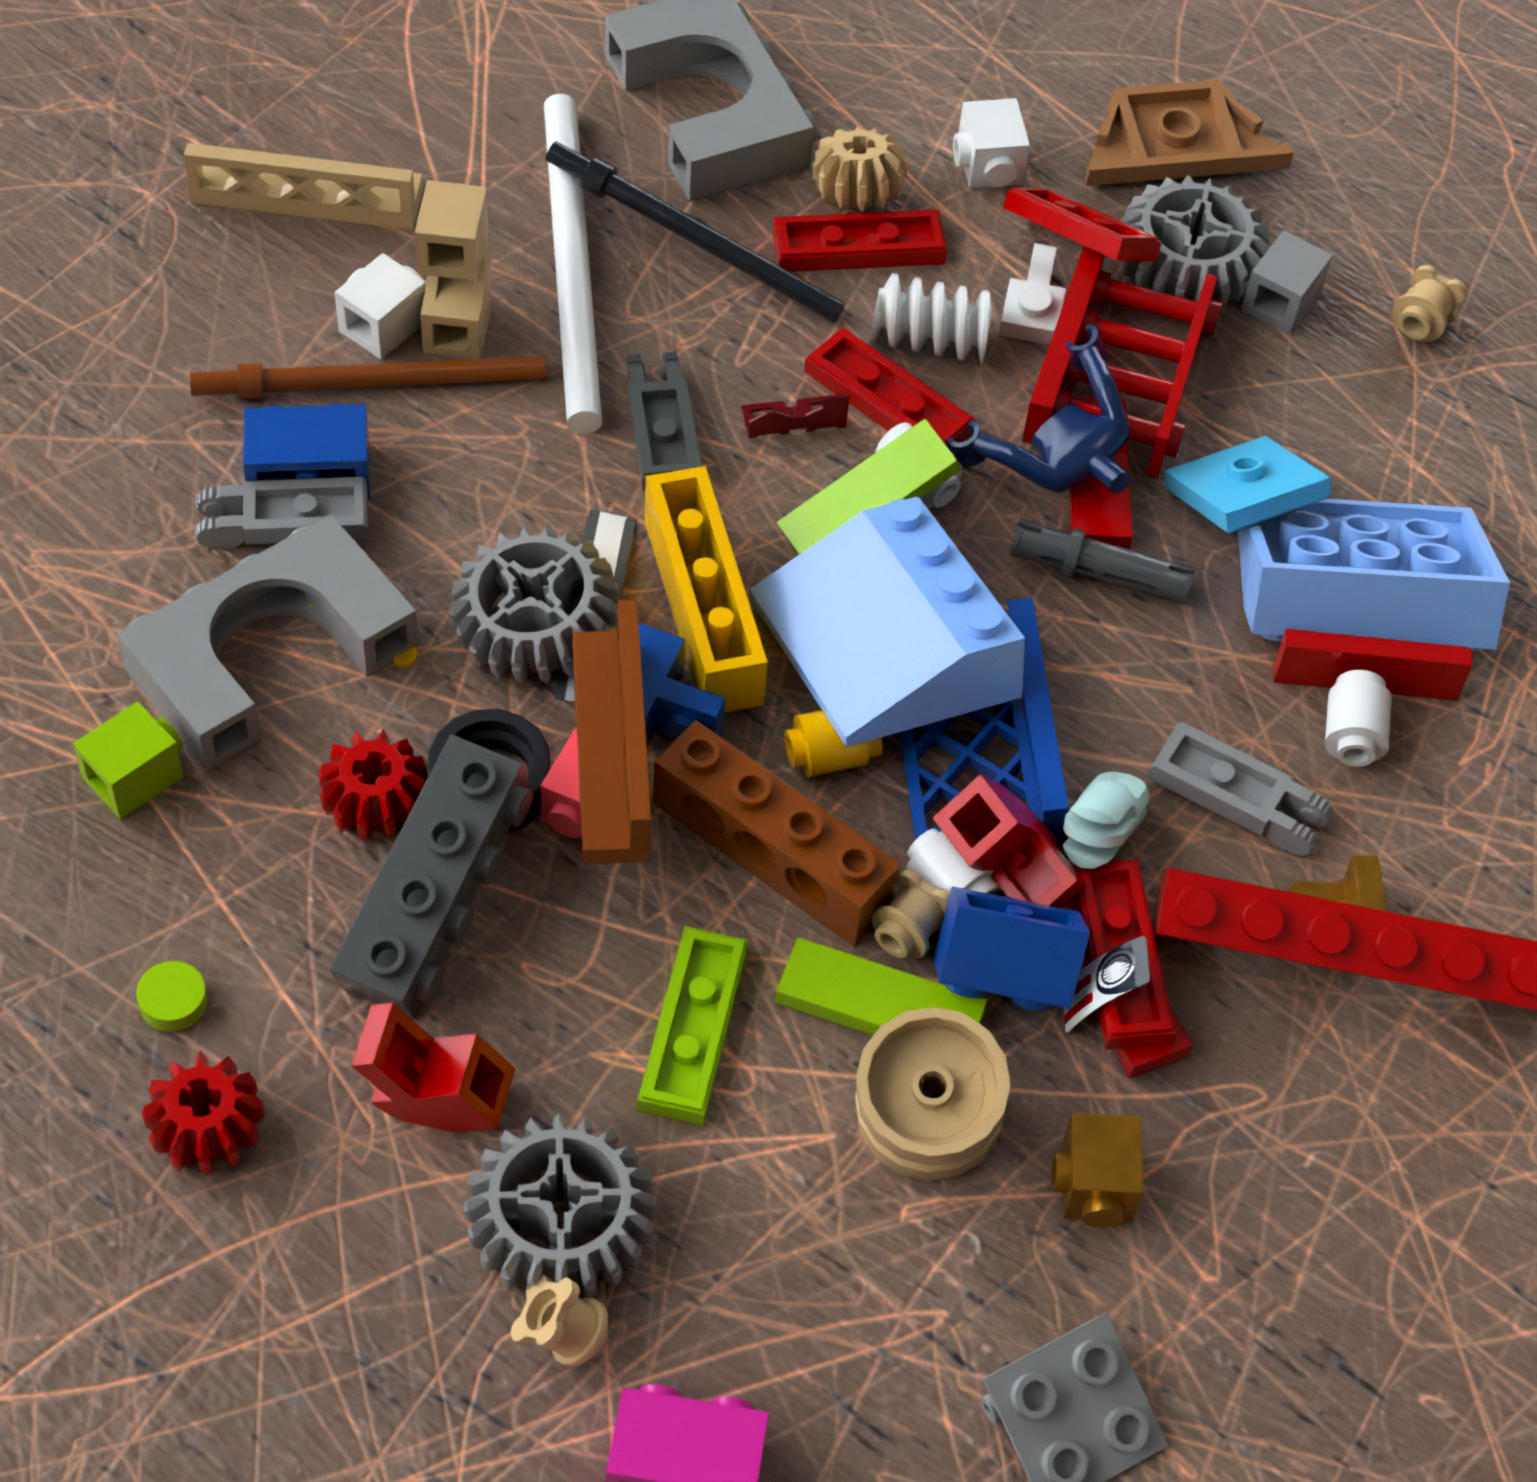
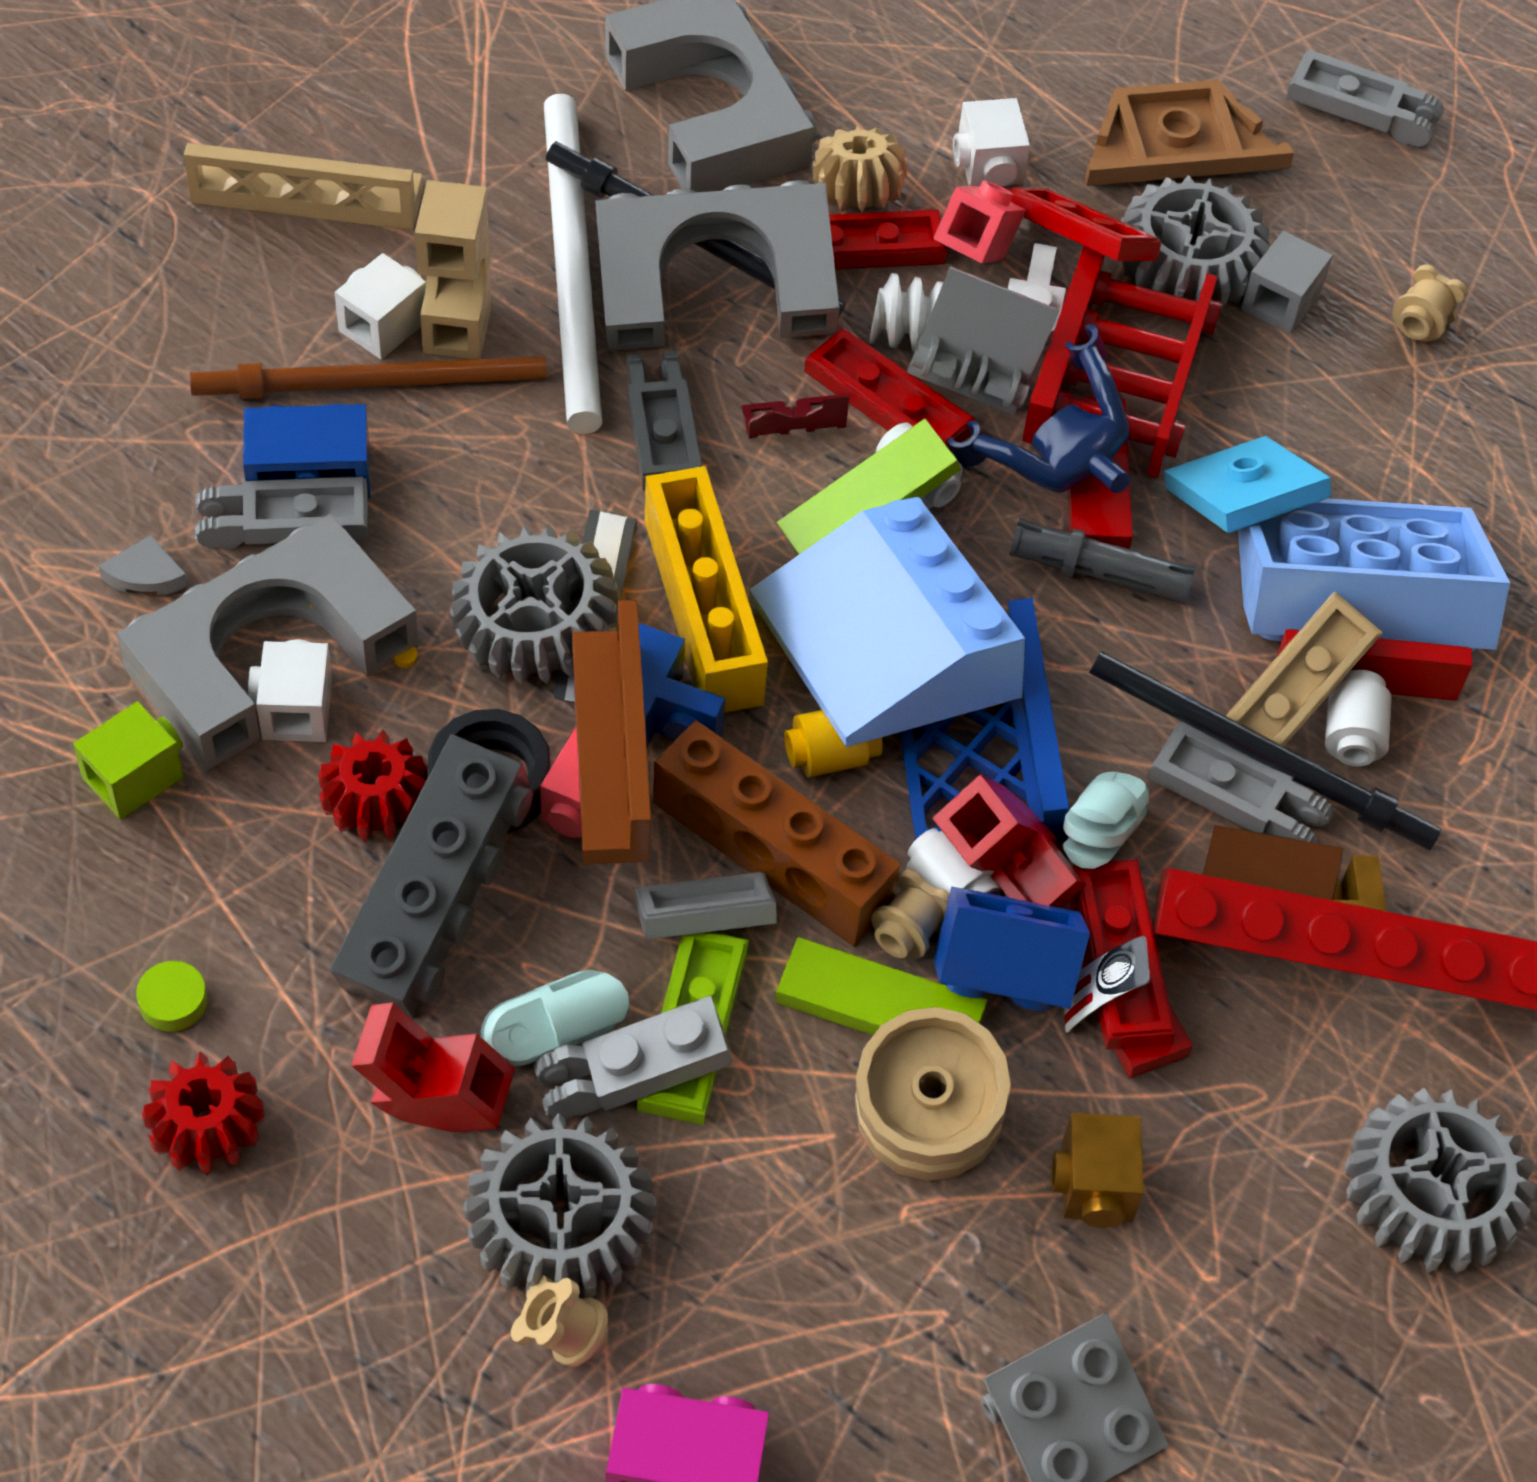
none -> light grey tile [98,535,188,596]
none -> white brick [248,639,333,742]
none -> light aqua arm [481,969,629,1067]
none -> light grey hinge [533,995,733,1119]
none -> light grey arch [595,180,839,351]
none -> light grey tile [635,872,777,940]
none -> light grey hinge [907,267,1060,415]
none -> coral brick [933,180,1026,264]
none -> black bar [1089,651,1441,850]
none -> reddish brown tile [1203,825,1343,900]
none -> tan tile [1225,592,1383,746]
none -> light grey hinge [1286,50,1444,148]
none -> light grey gear [1344,1088,1537,1275]

